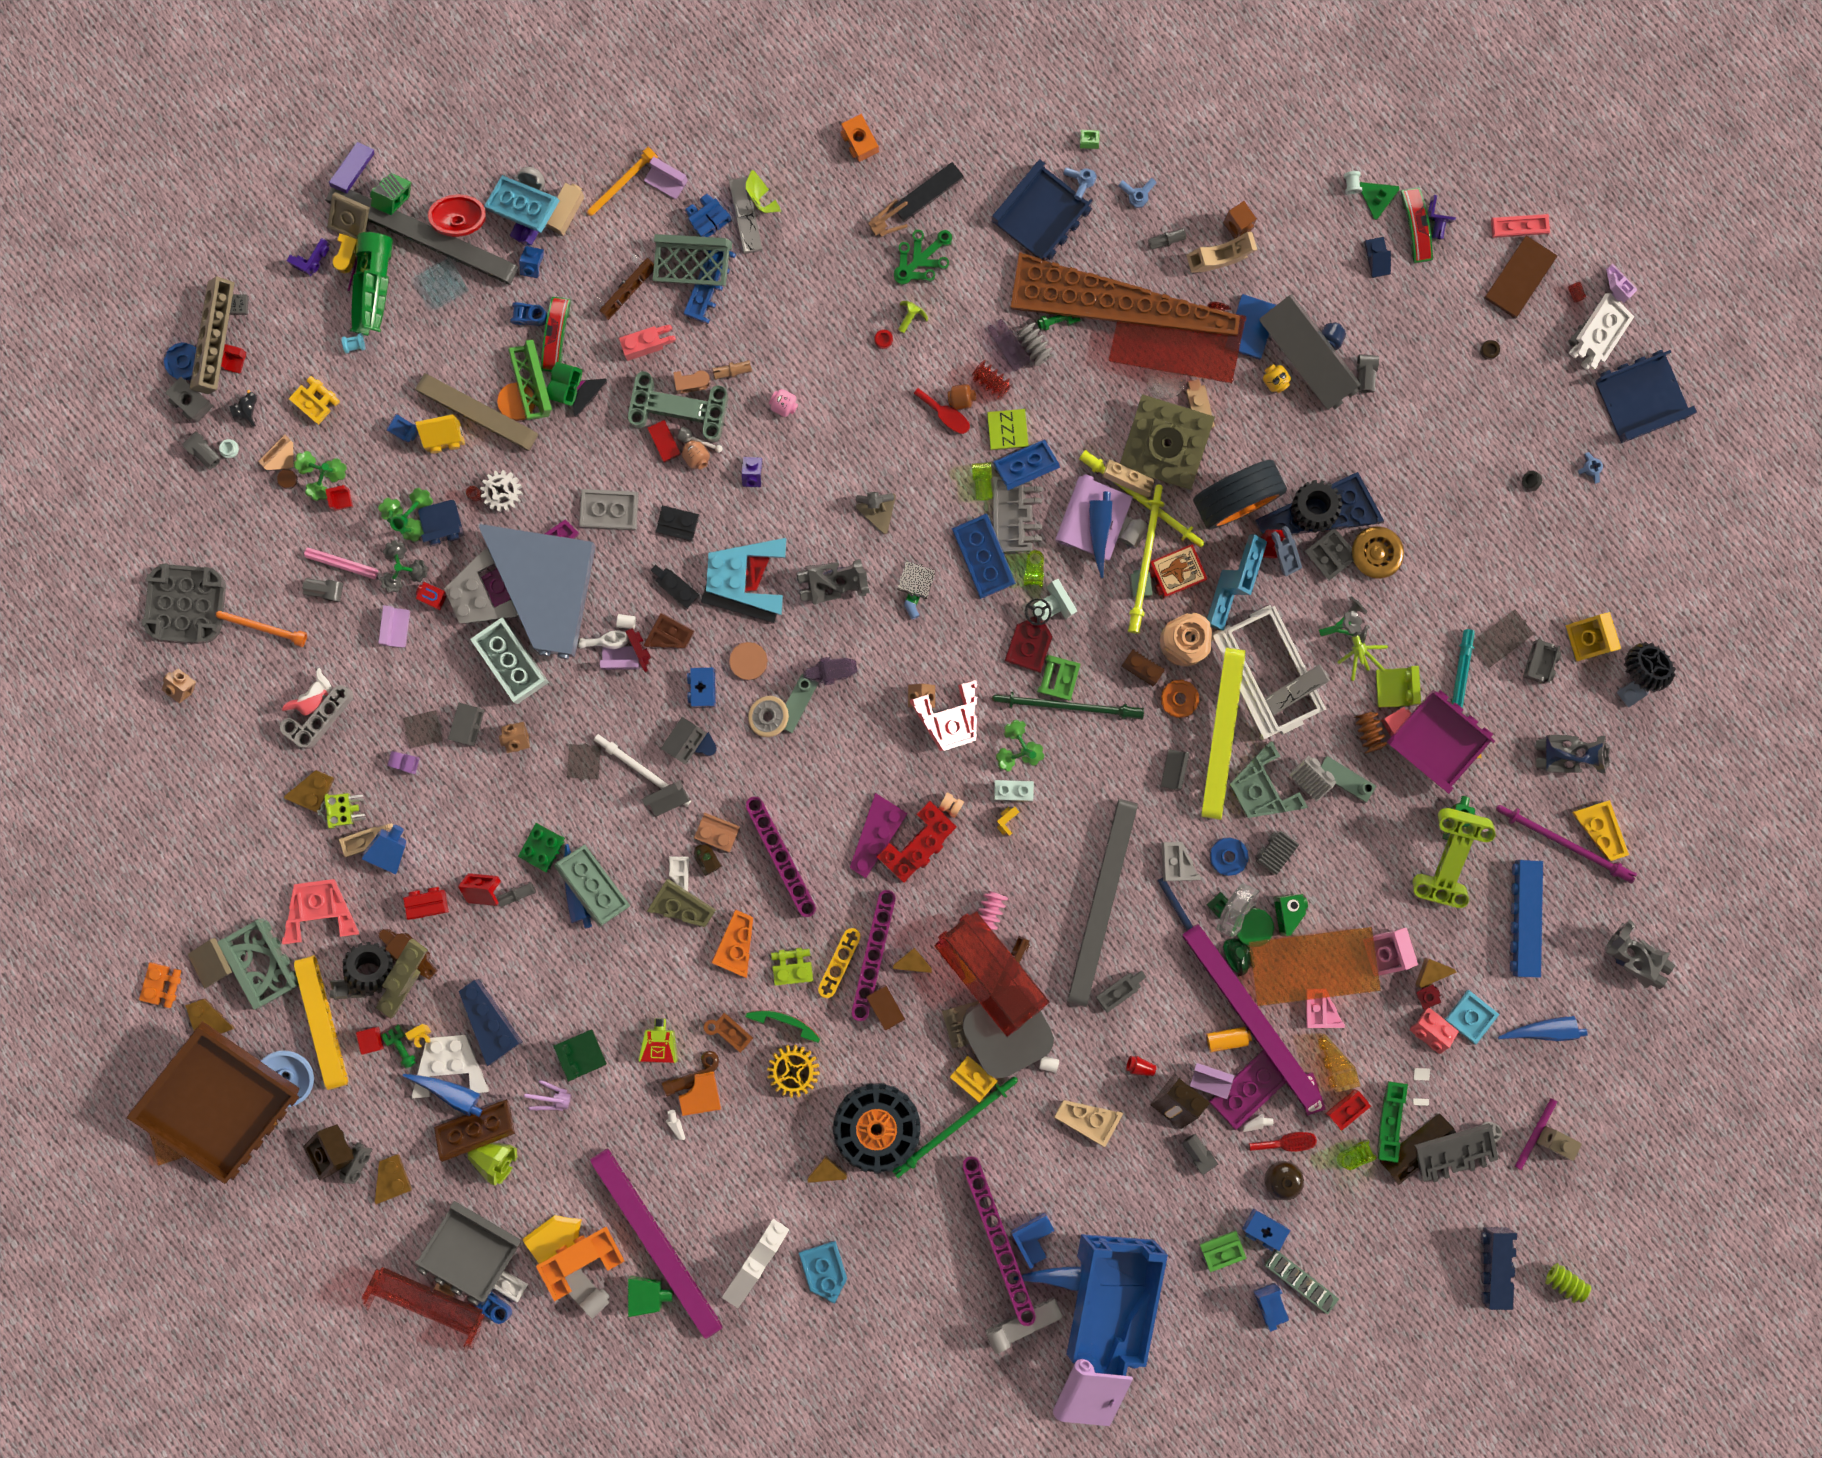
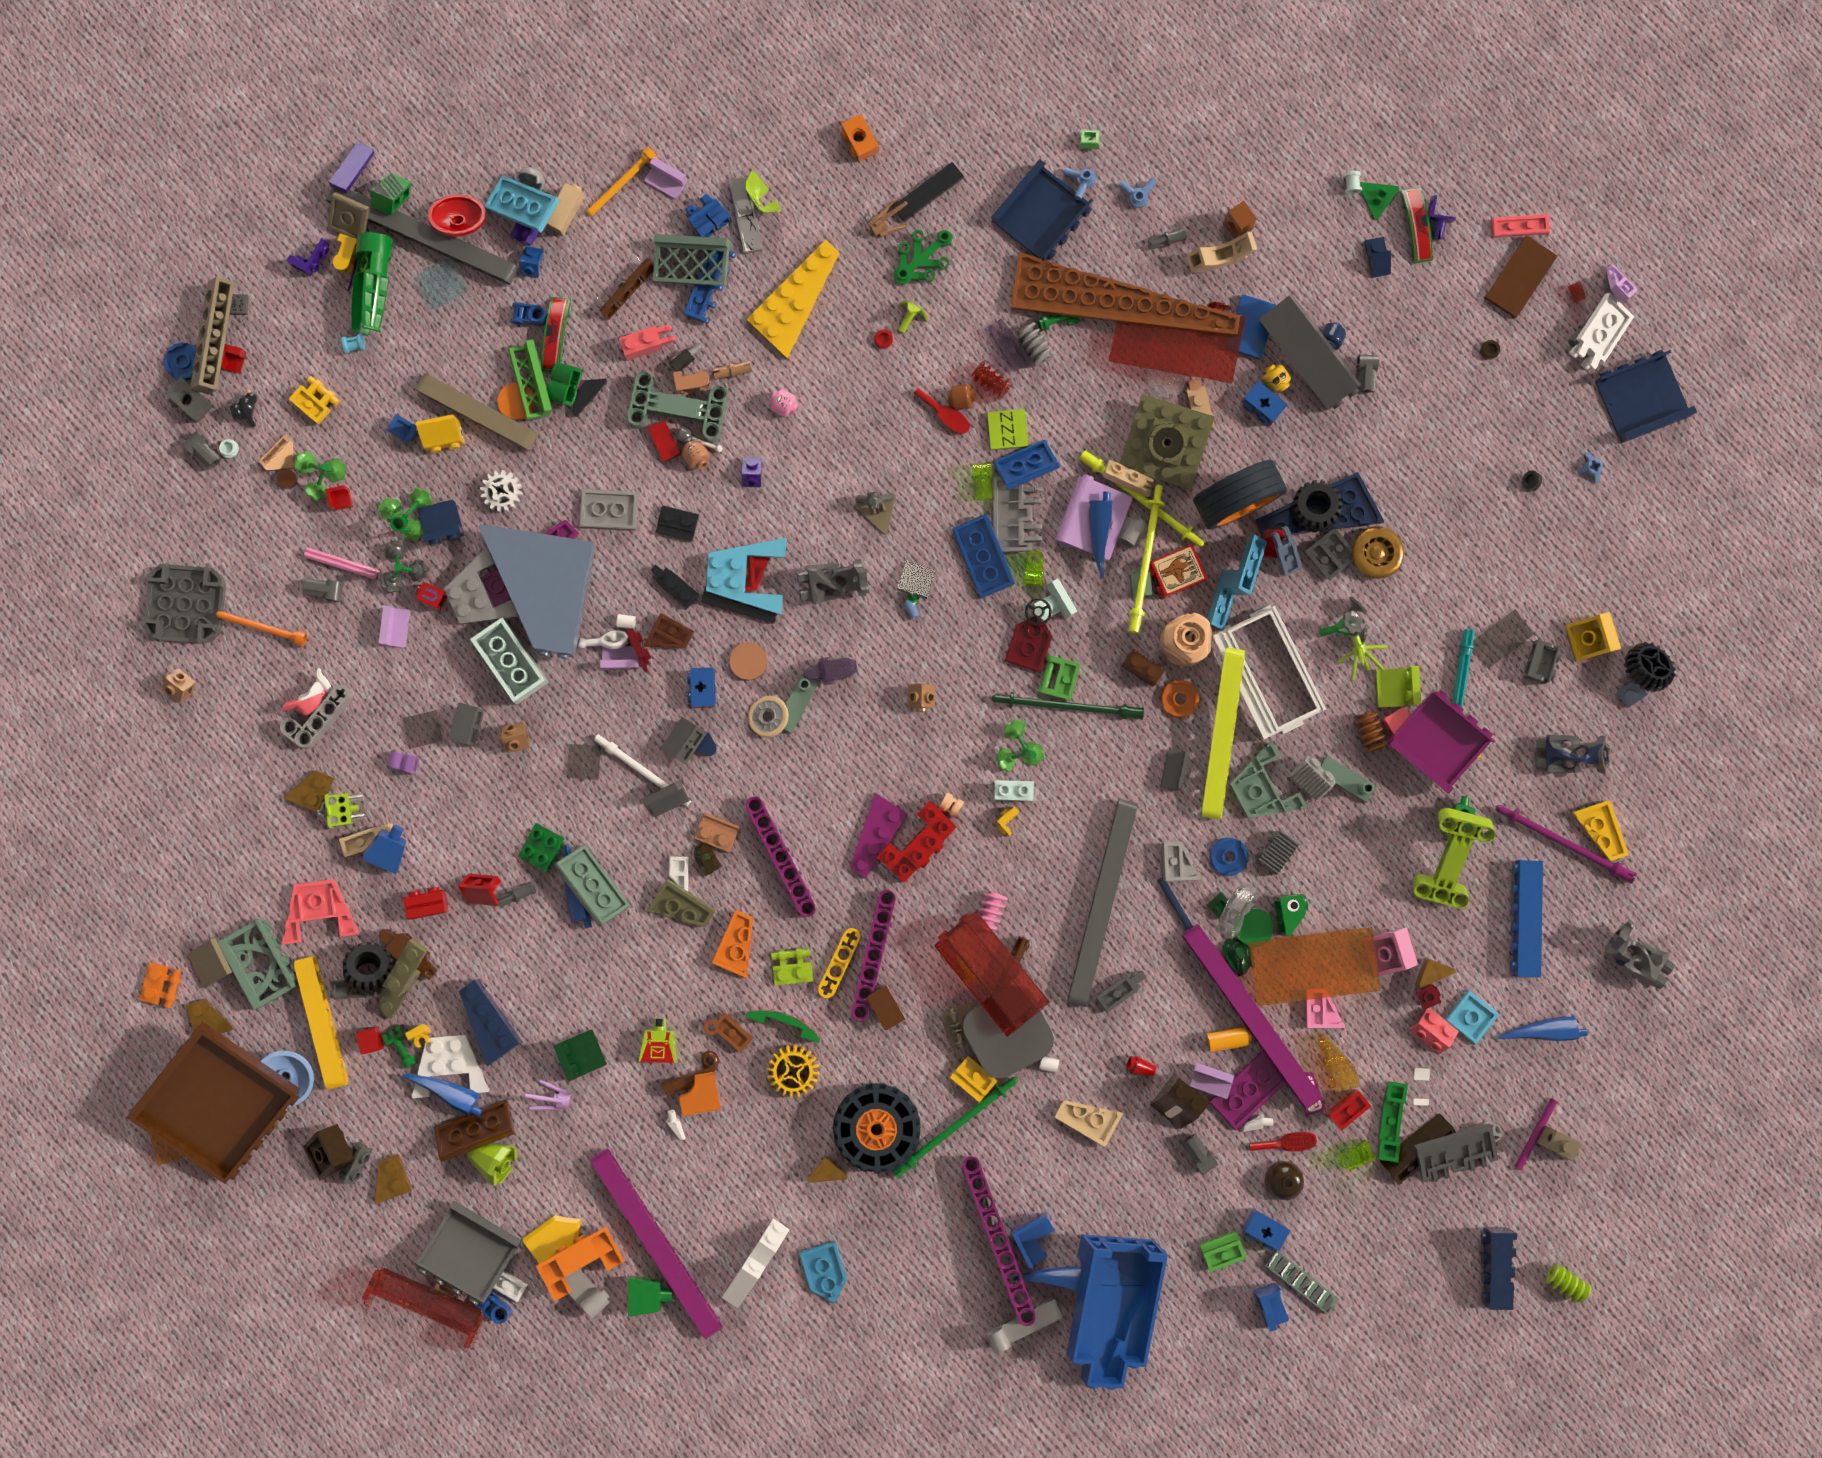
clear red hinge [466,486,482,502] -> none
pearl gold slope [893,947,932,973] -> none
wing [910,680,977,751] -> none
lavender door [1053,1359,1133,1426] -> none
light grey tile [1264,664,1330,716] -> none
none -> pearl dark grey piece [669,343,703,372]
none -> yellow wing [747,240,839,359]
none -> blue brick [1242,381,1288,426]

